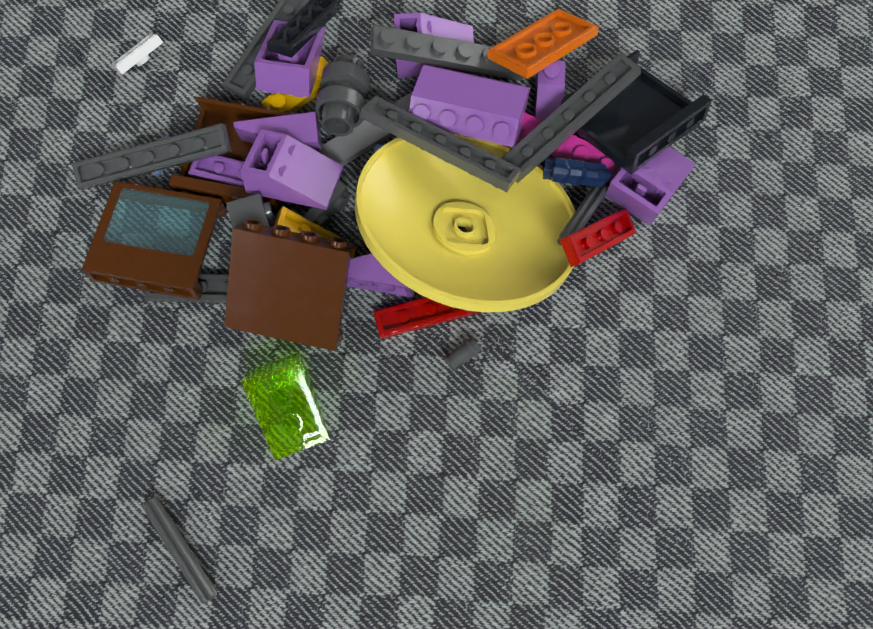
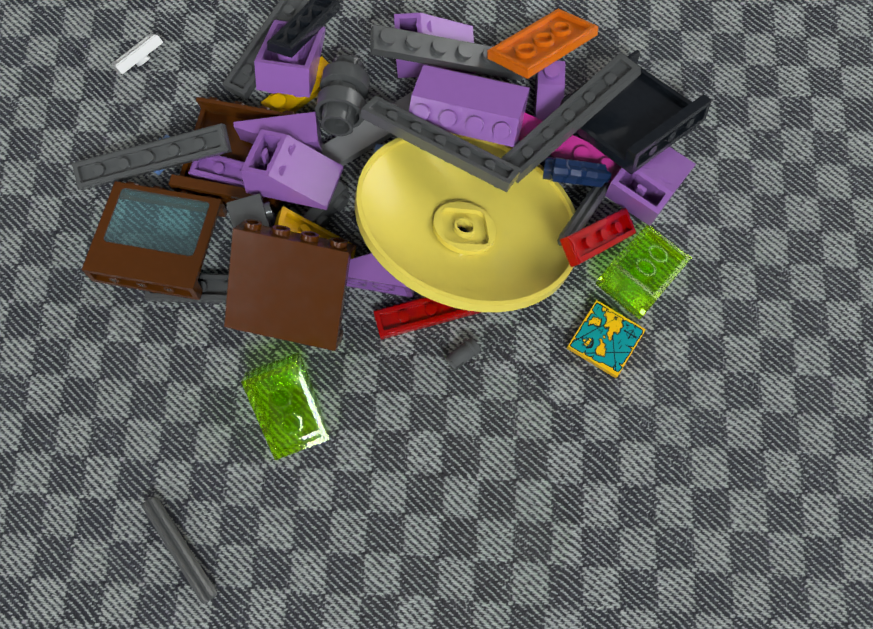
none -> tile [566,300,646,378]
none -> clear neon green slope [595,225,692,320]

